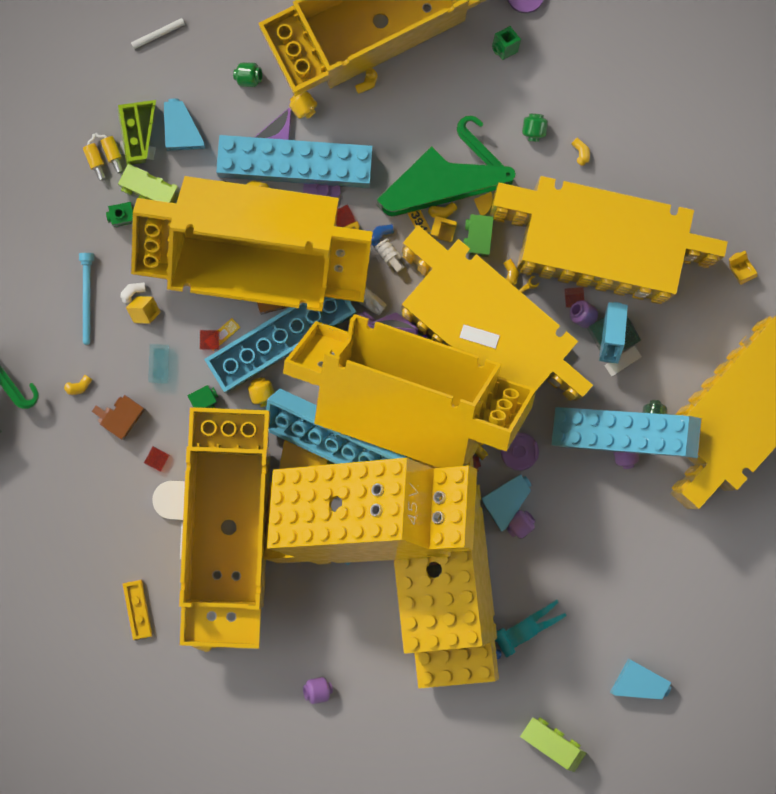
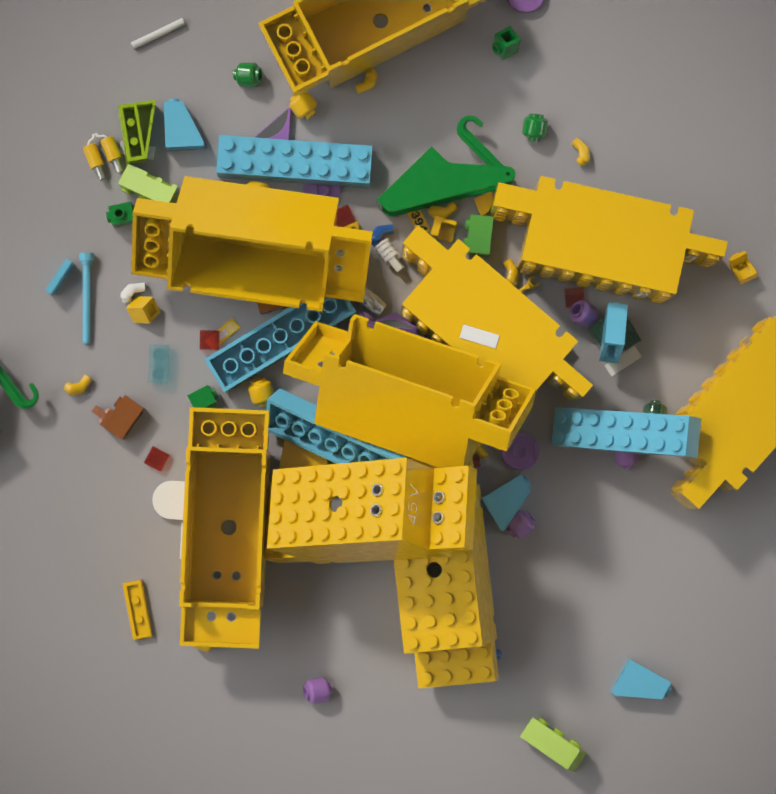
teal flag [495,599,567,658] -> none
none -> medium azure tile [45,259,75,296]

